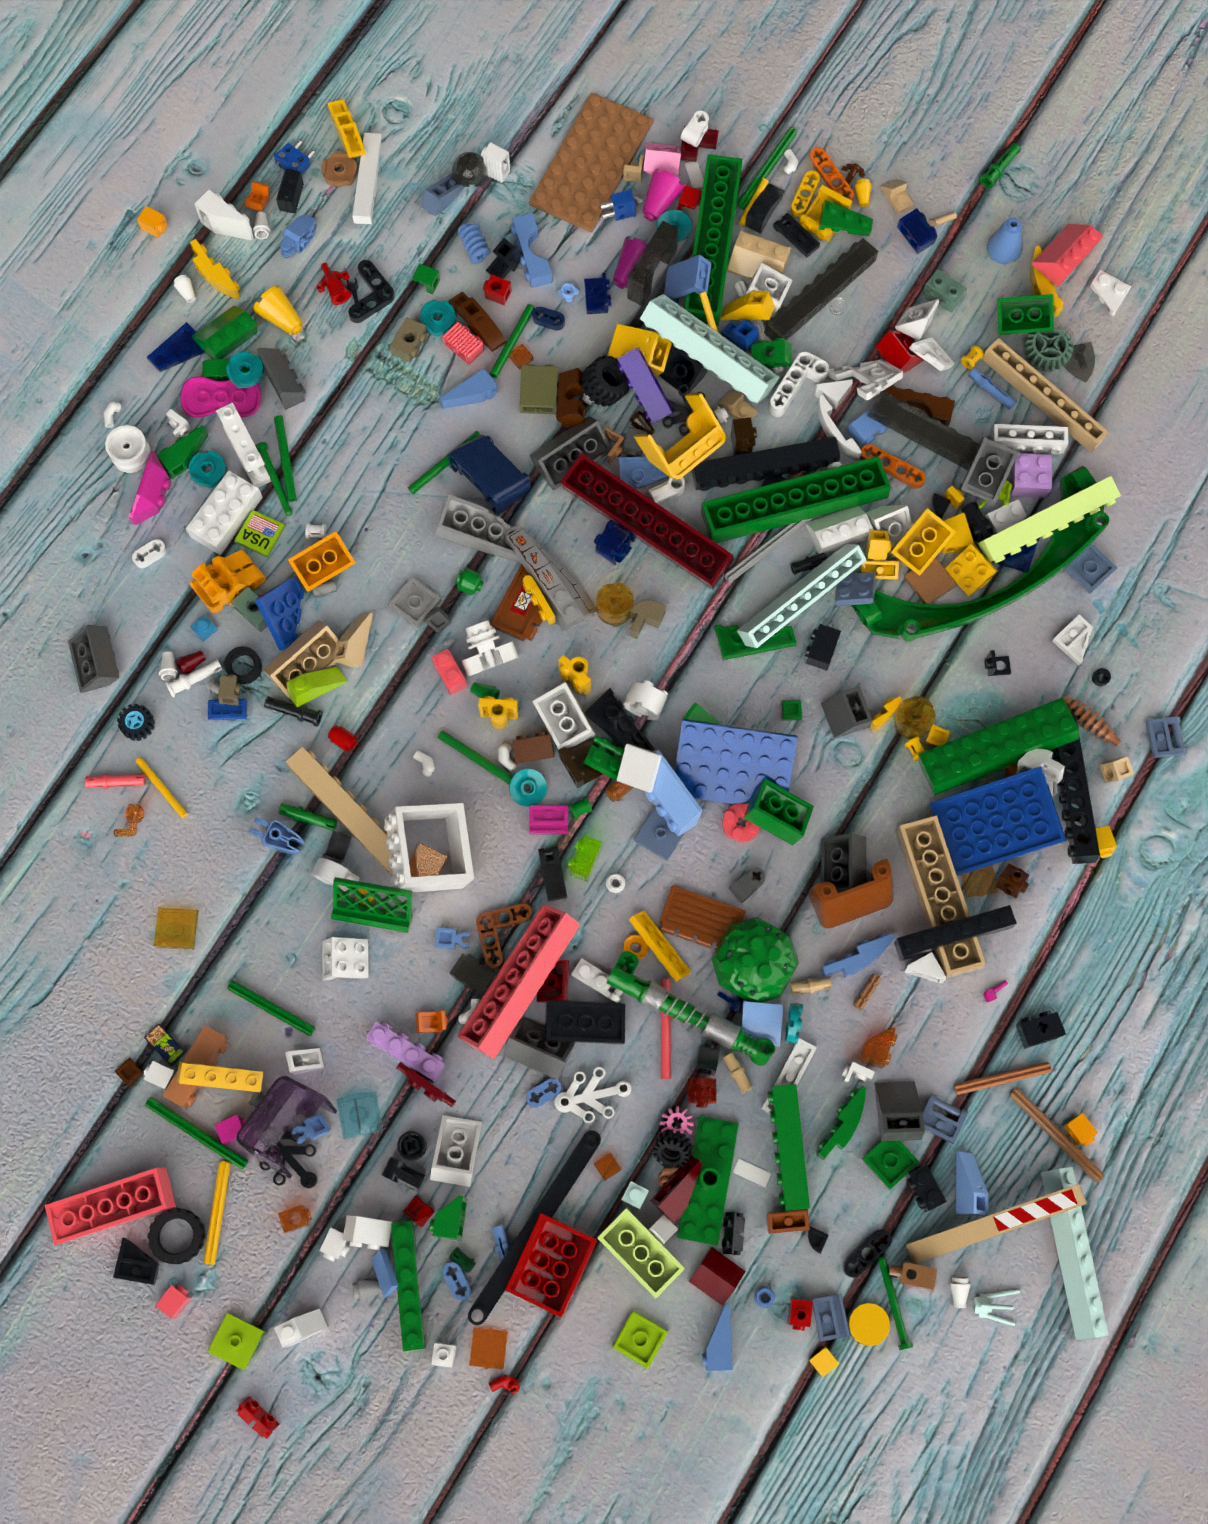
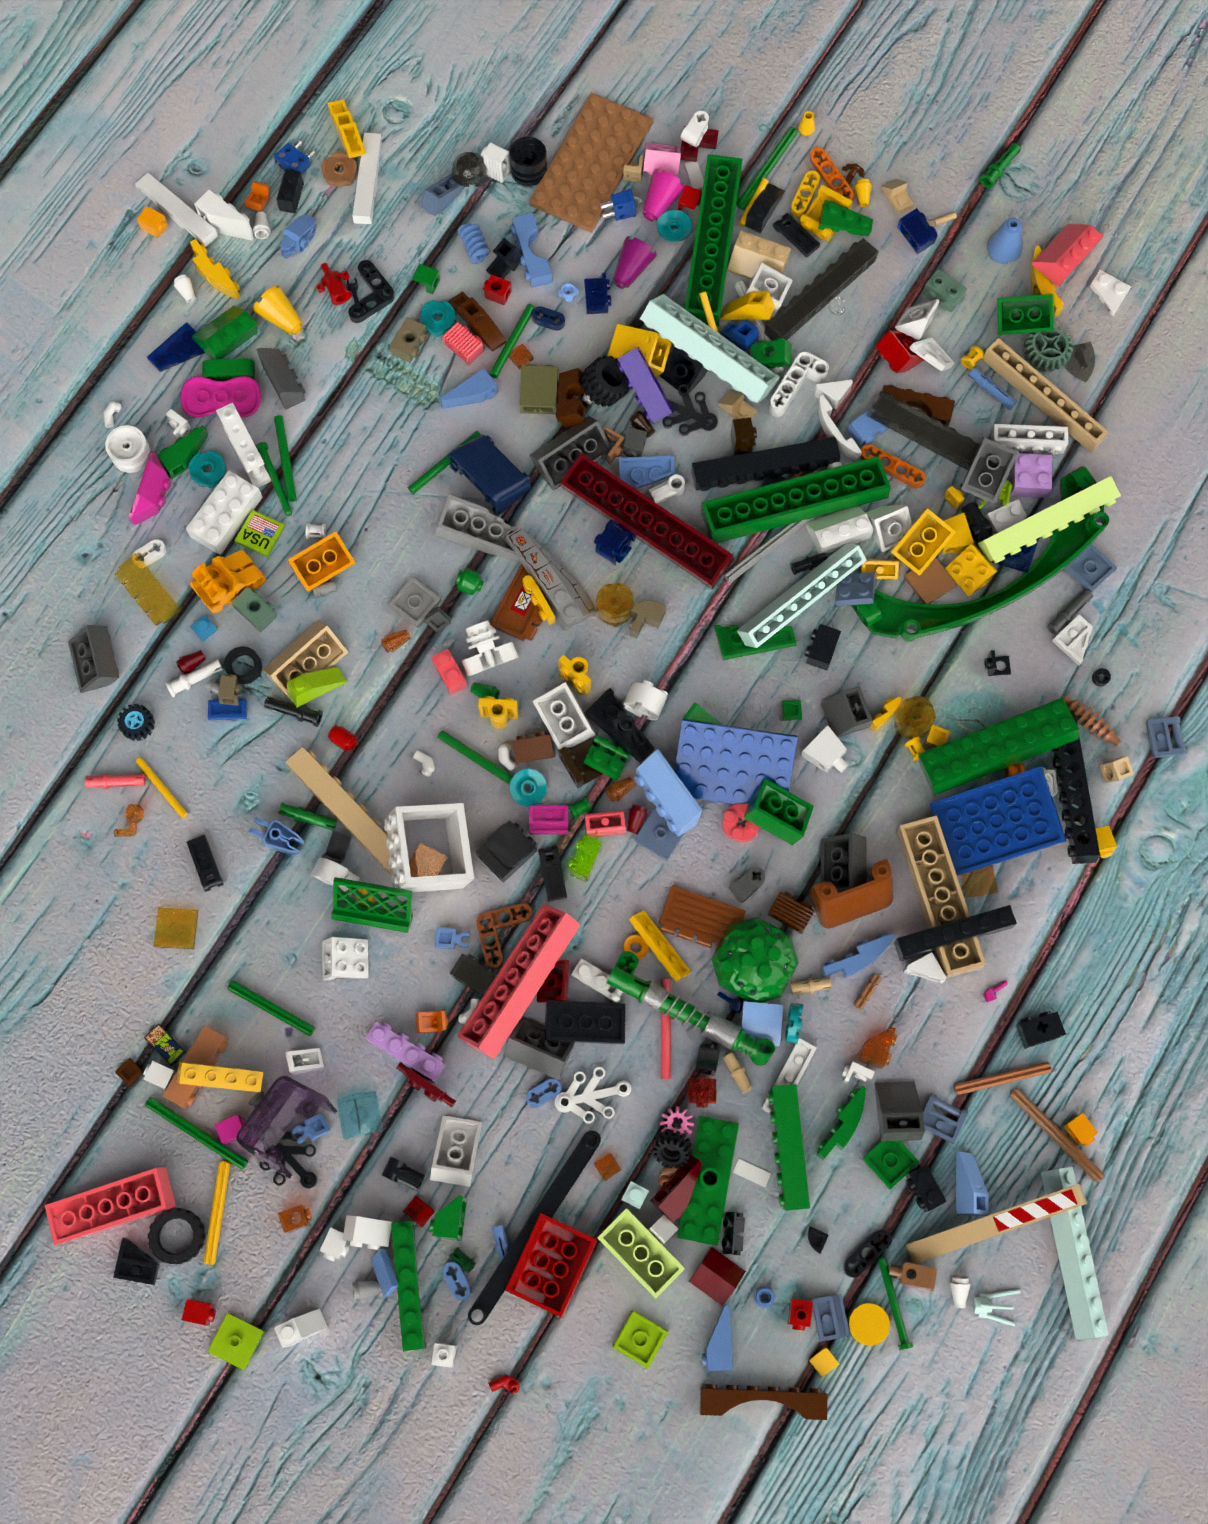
coral brick [155,1284,191,1319] -> none
white cone [159,652,178,681] -> none
teal plate [226,351,264,388] -> none
red hinge [236,1396,280,1439] -> none
blue plate [255,575,304,650] -> none
tan slope [333,612,373,668] -> none
black wheel [397,1131,427,1161] -> none
clear orange piece [469,1328,508,1370] -> none
white plate [606,874,625,893] -> none
white tile [617,744,662,793] -> none
clear smoke arch [627,221,679,306] -> none
yellow windscreen [634,393,726,479] -> none
medium blue panel [664,255,712,304] -> none
white plate [713,406,729,424] -> none
dark orange slope [767,1209,810,1234] -> none
white arm [784,149,798,174] -> none
white wing [827,359,903,400] -> none
yellow brick [866,530,891,560] -> none
black tile [932,493,951,518] -> none
reddish brown brick [996,863,1029,898] -> none
white brick [1016,749,1065,784] -> none
none -> clear yellow windscreen [115,553,182,626]
none -> white slope [135,173,218,247]
none -> red brick [181,1299,216,1326]
none -> black plate [186,835,224,892]
none -> clear orange cone [381,630,410,653]
none -> black brick [476,820,537,883]
none -> black wheel [509,137,547,186]
none -> coral brick [585,810,626,838]
none -> dark red cone [627,804,648,834]
none -> reddish brown arch [700,1384,827,1420]
none -> reddish brown brick [768,892,814,934]
none -> yellow cone [798,111,815,136]
none -> white torso [801,725,849,773]
none -> dark grey pin [1047,589,1093,635]

